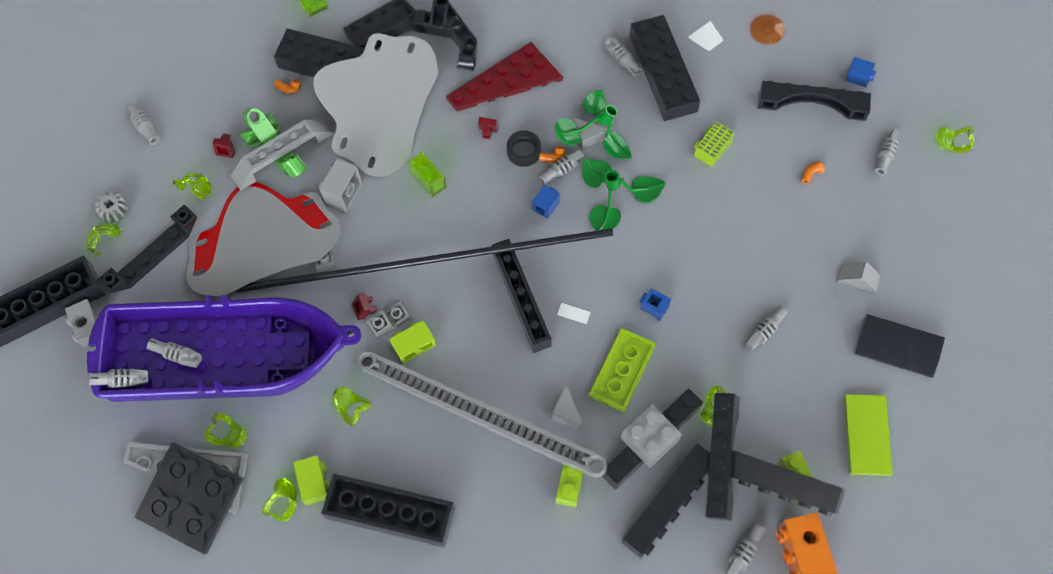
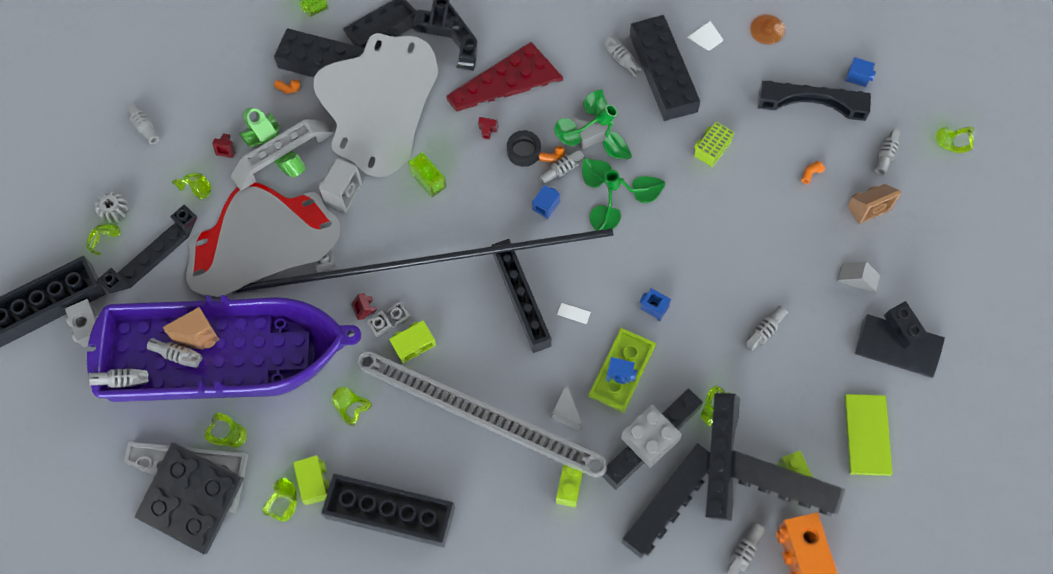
none -> medium nougat slope [163,307,219,350]
none -> blue brick [606,357,637,384]
none -> medium nougat slope [848,184,901,224]
none -> black brick [883,301,928,349]

